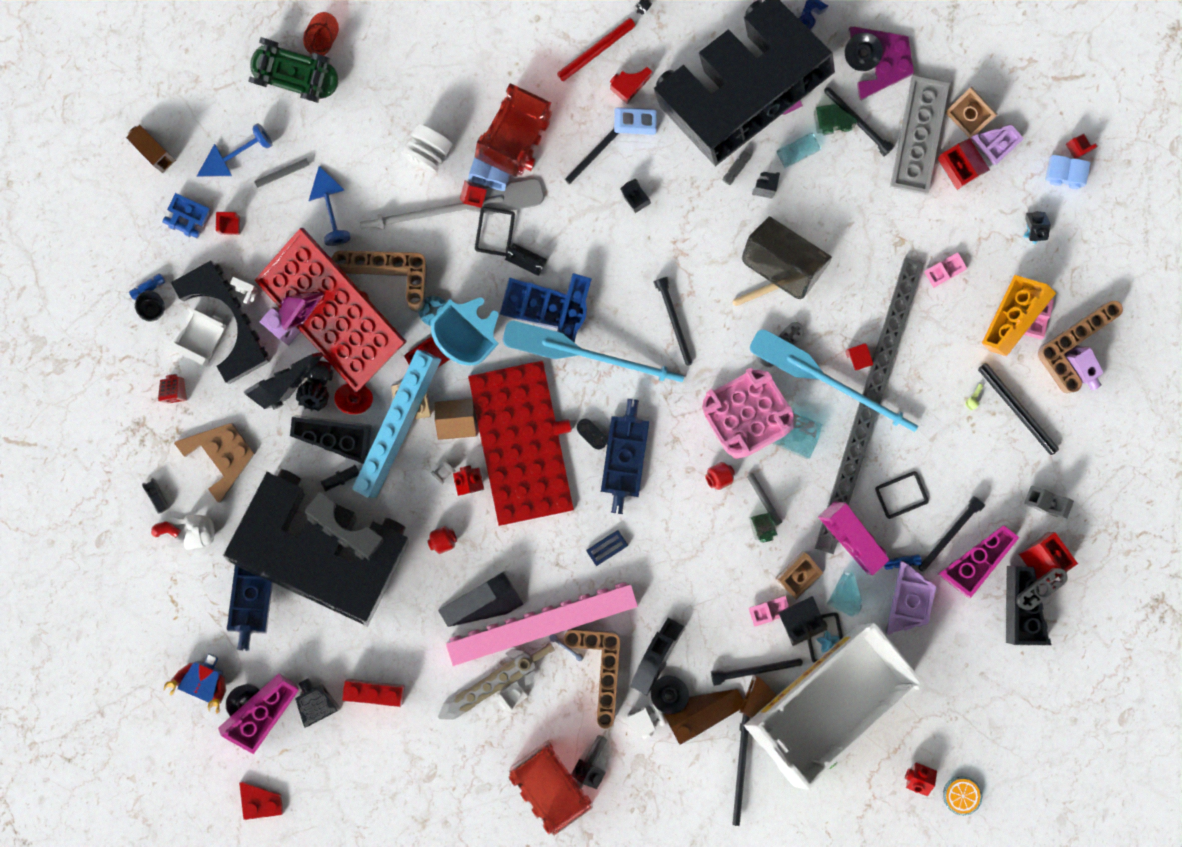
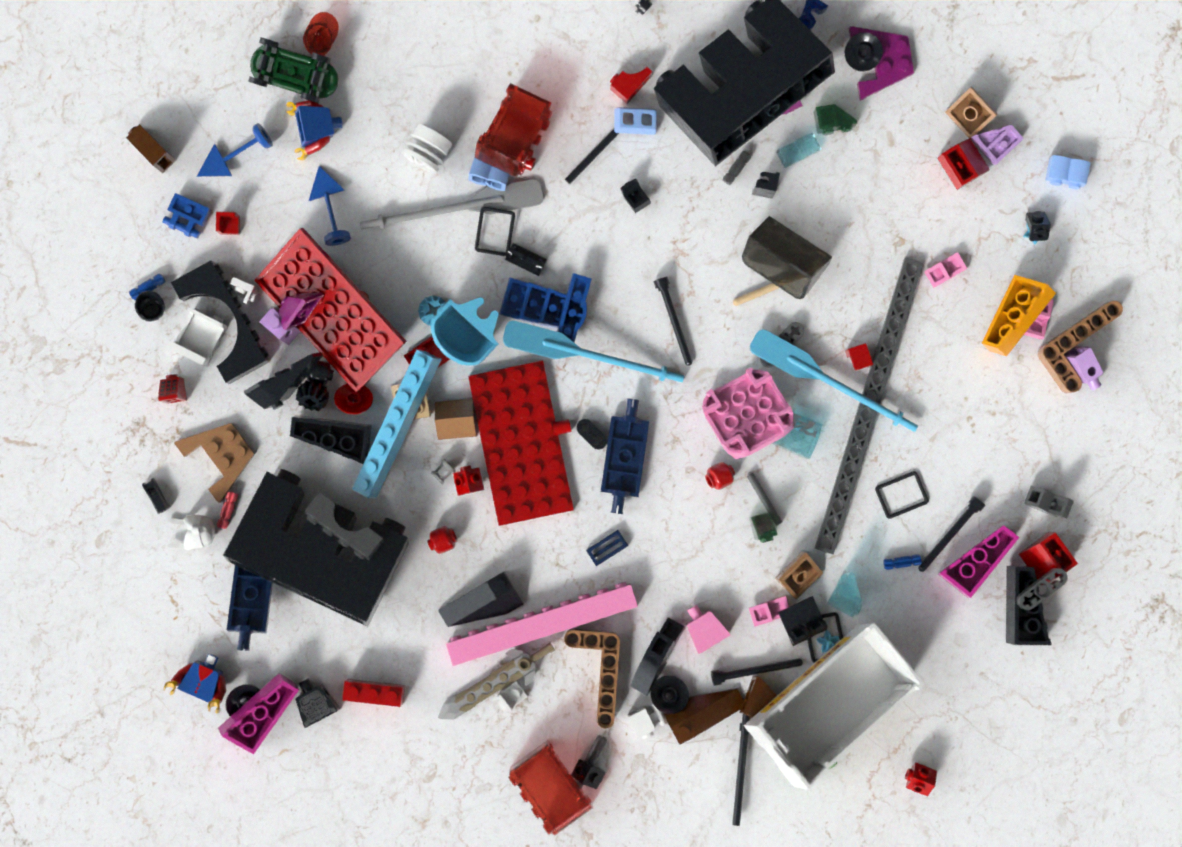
red arm [151,521,181,538] -> none
red wing [239,781,284,820] -> none
dark grey bar [254,158,310,188] -> none
black pin [320,465,359,492] -> none
medium nougat beam [332,251,427,312] -> none
red panel [460,180,487,208] -> none
sand blue hinge [549,634,584,661] -> none
red axle [557,18,636,81] -> none
dark pink wedge [818,502,889,576] -> none
black piece [824,87,895,157] -> none
lavender wing [886,561,936,635] -> none
light grey plate [890,76,950,195] -> none
tile [943,776,983,816] -> none
yellowish green hand [965,384,983,411] -> none
black axle [978,363,1059,455] -> none
red panel [1066,134,1098,159] -> none
none -> coral axle [216,492,238,529]
none -> blue torso [286,100,343,160]
none -> bright pink torso [686,605,730,654]

